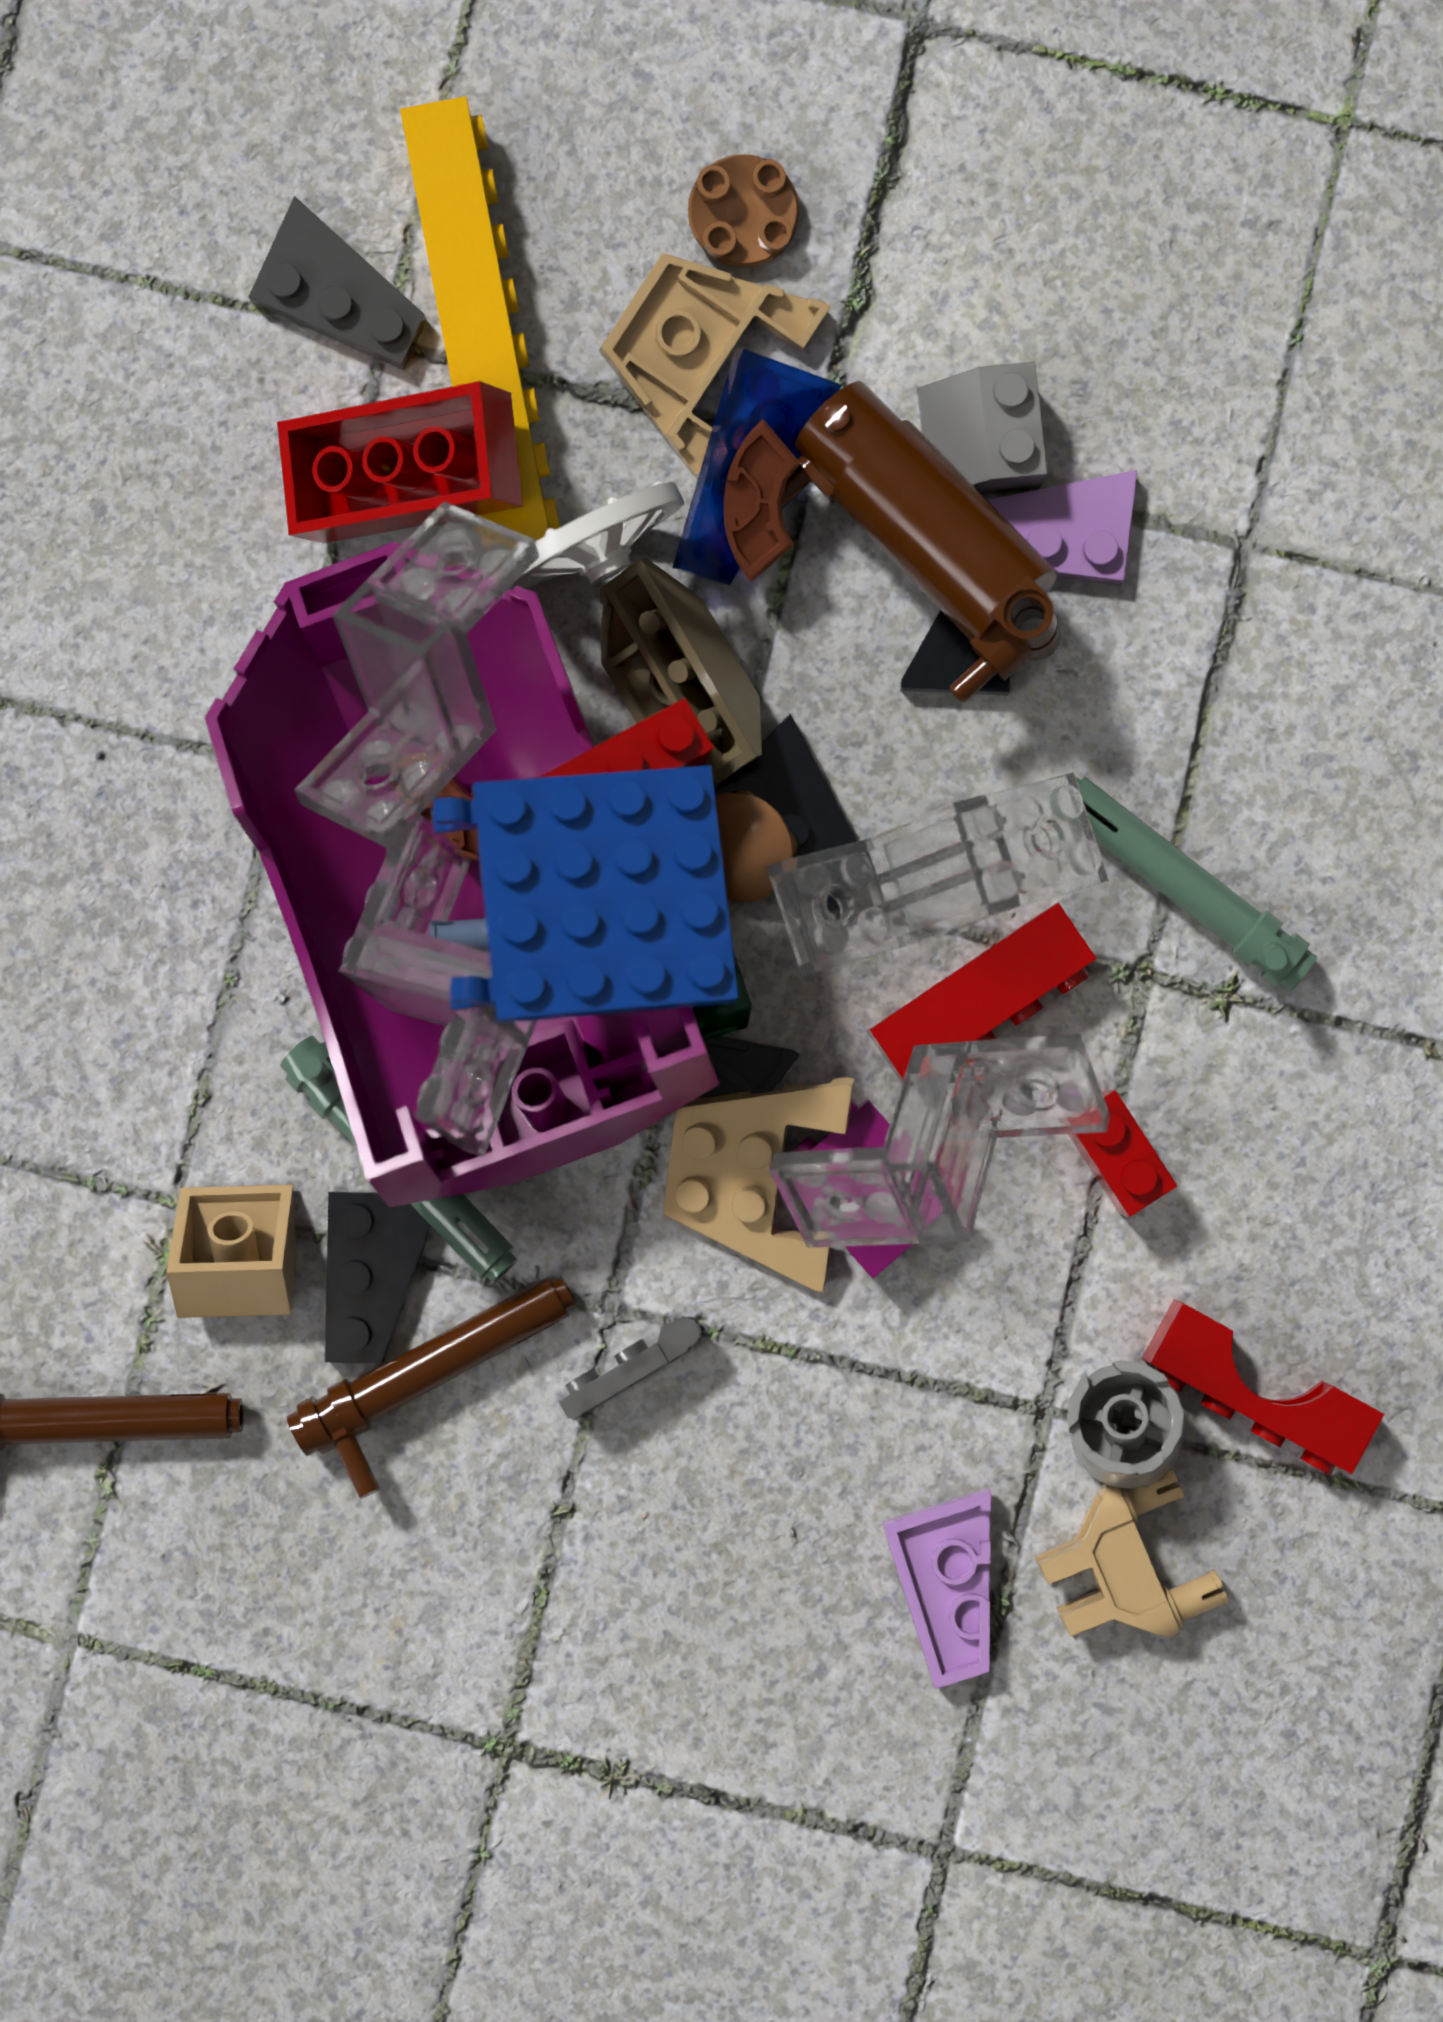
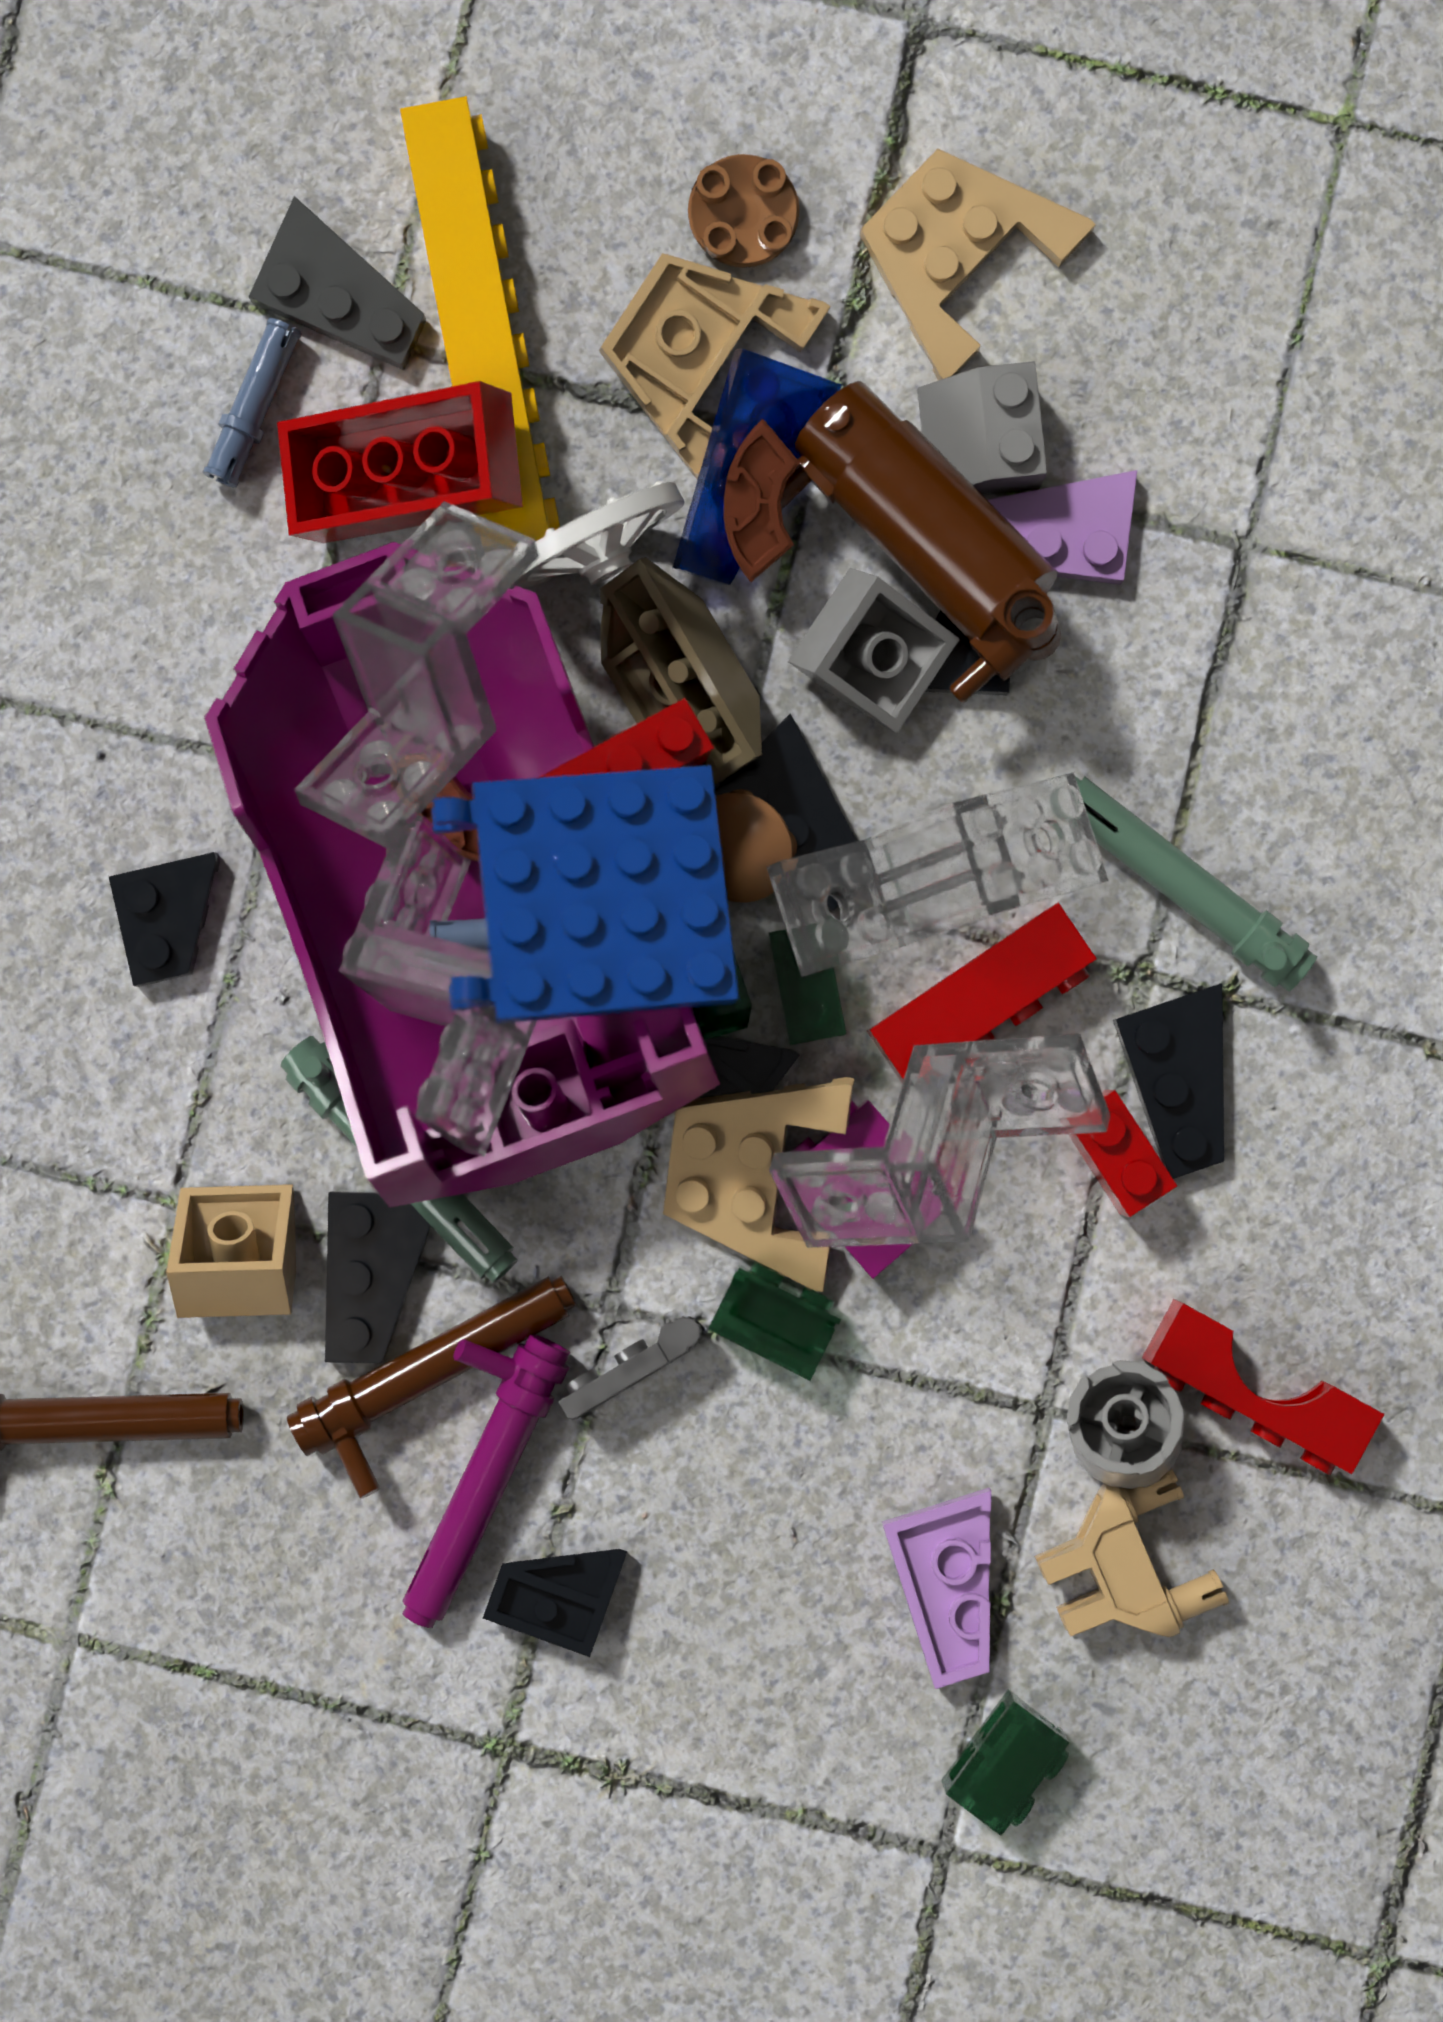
none -> black wing [109,852,220,987]
none -> sand blue pin [203,318,302,488]
none -> magenta cylinder [402,1334,571,1628]
none -> black wing [483,1549,627,1657]
none -> clear green hinge [708,1261,841,1381]
none -> clear green hinge [768,922,847,1046]
none -> light grey slope [788,568,959,733]
none -> tan wing [860,148,1096,380]
none -> clear green hinge [941,1689,1070,1836]
none -> black wing [1113,983,1224,1179]

